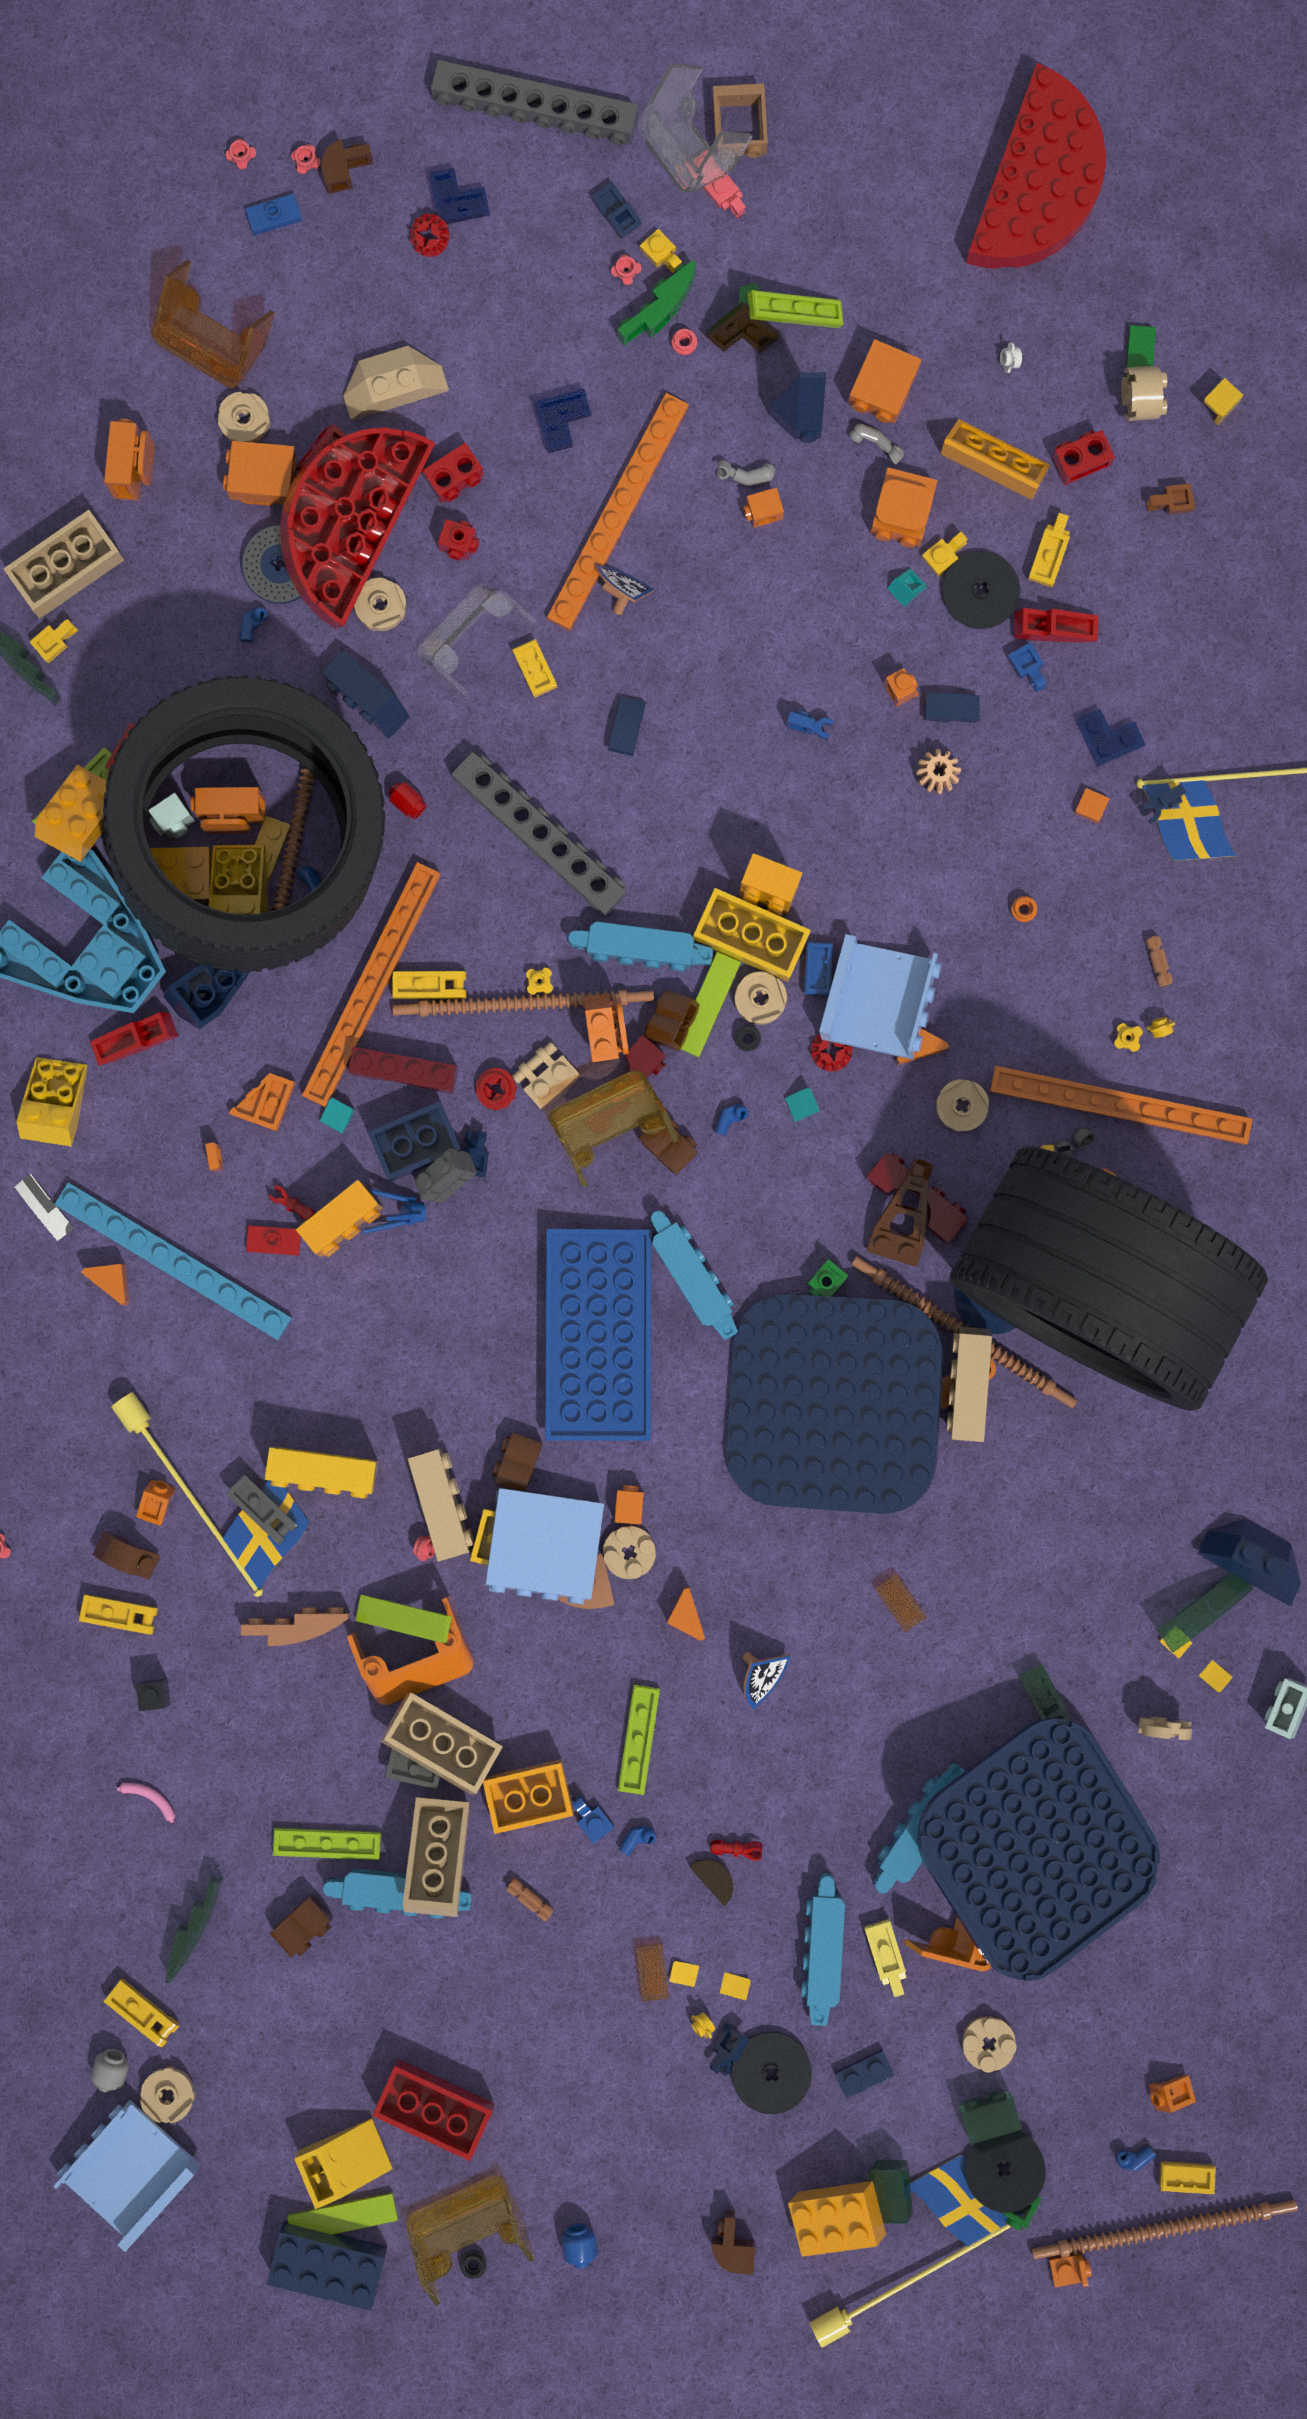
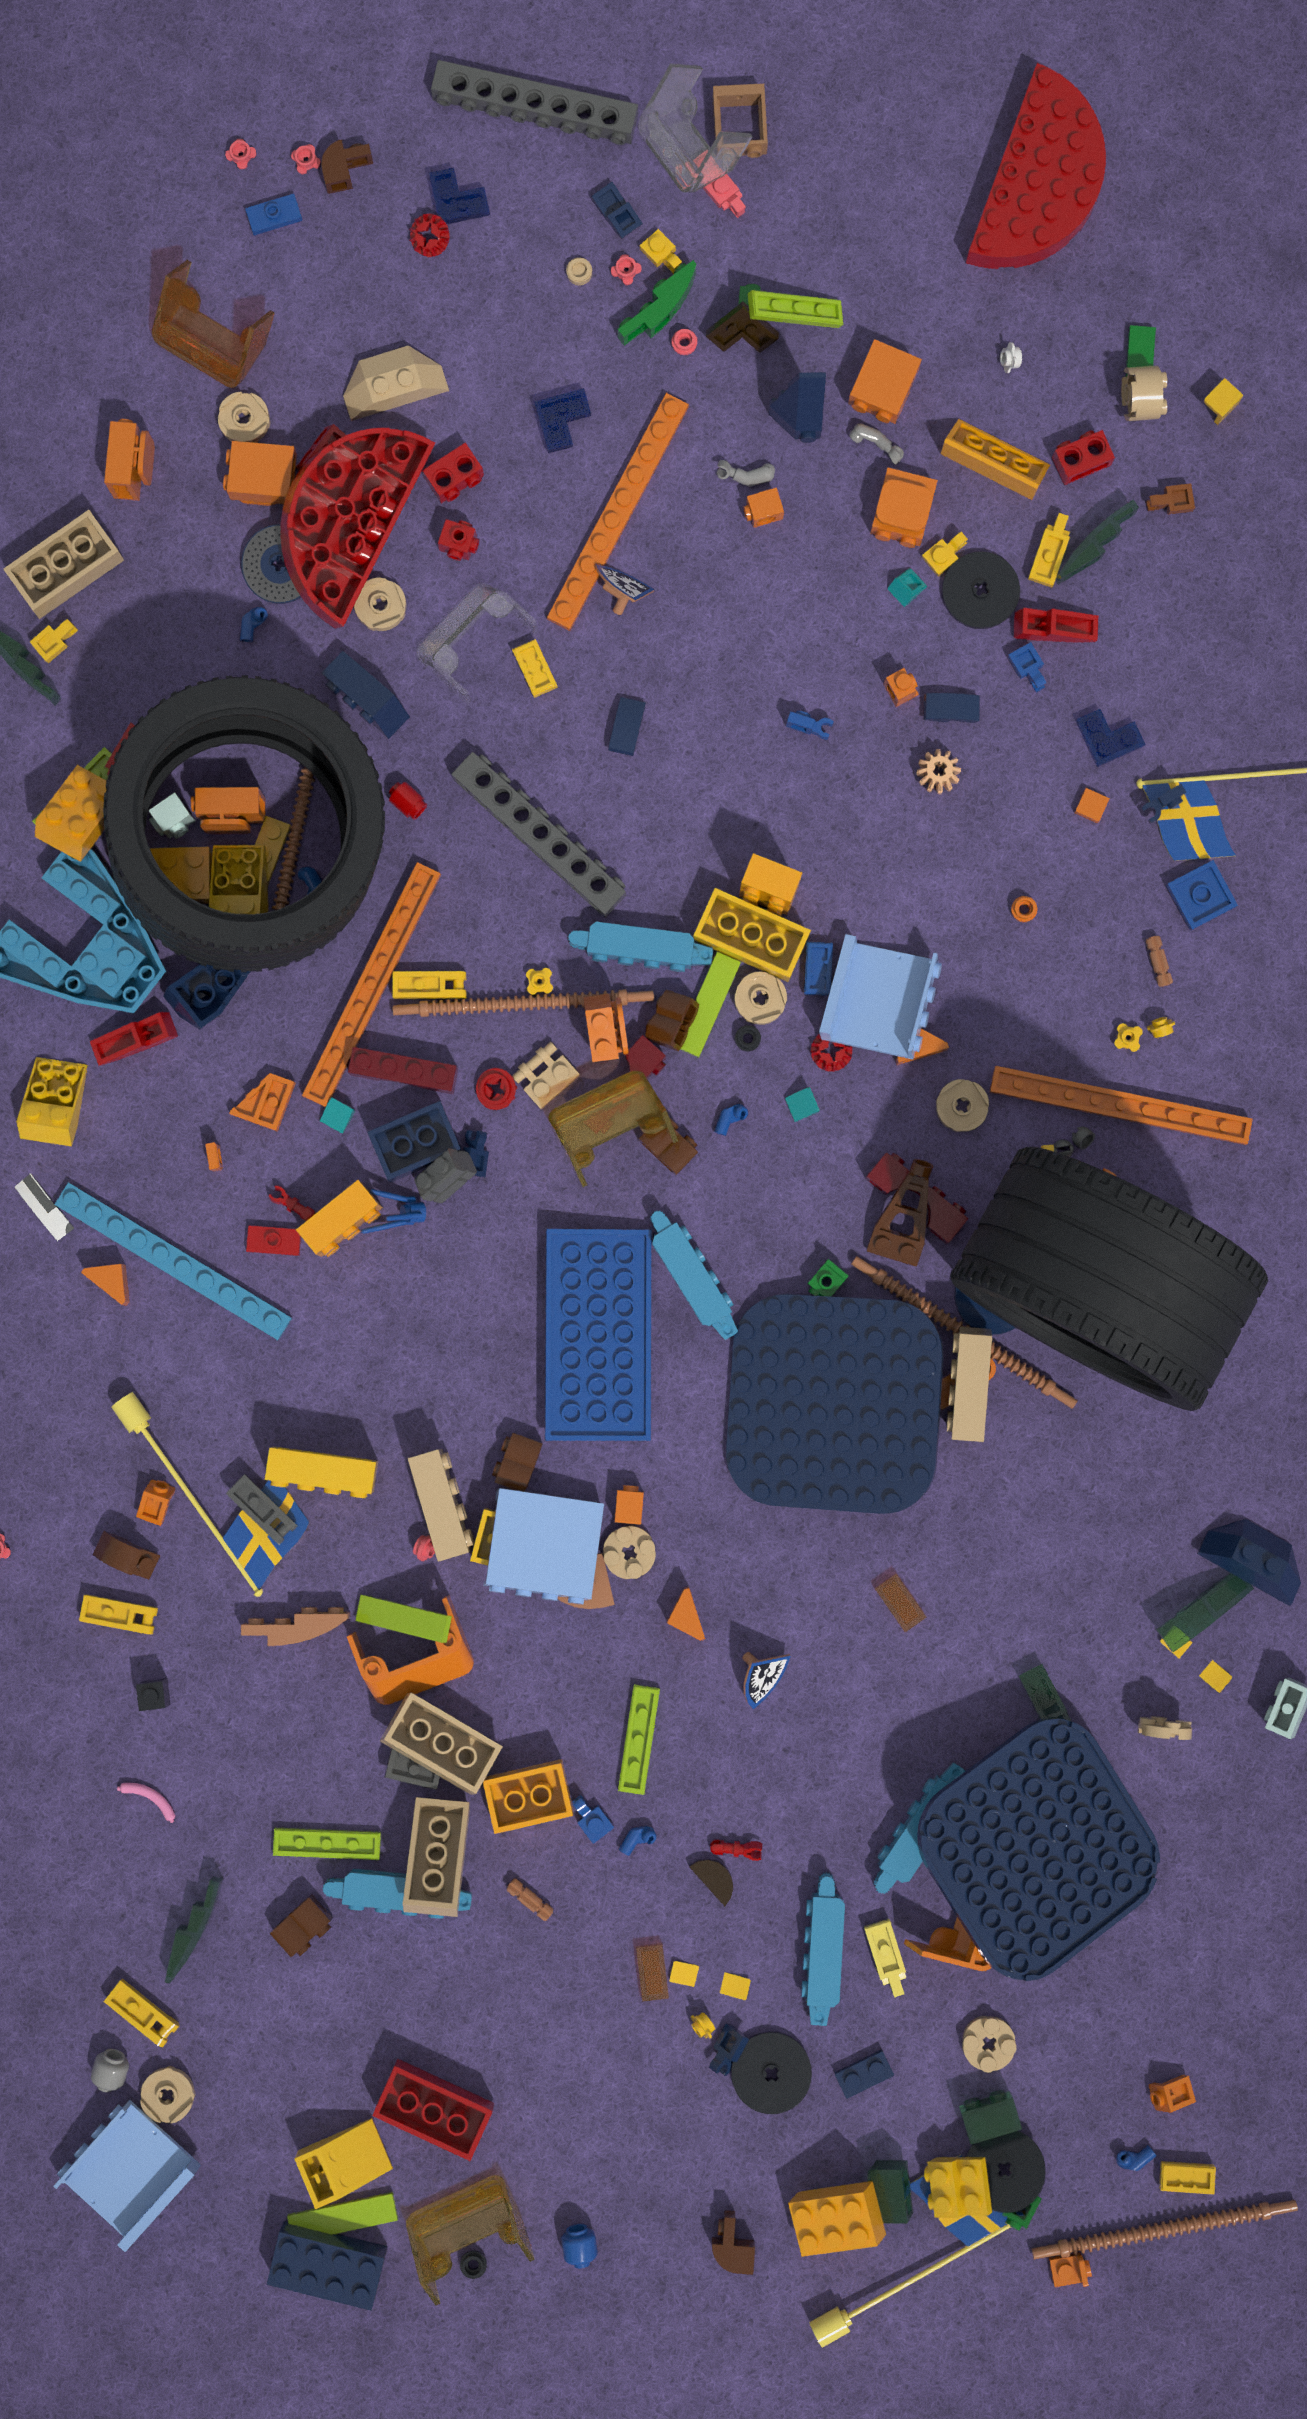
none -> tan tile [566,258,592,285]
none -> yellow plate [924,2157,992,2218]
none -> slope [1056,499,1139,585]
none -> blue plate [1166,860,1238,931]

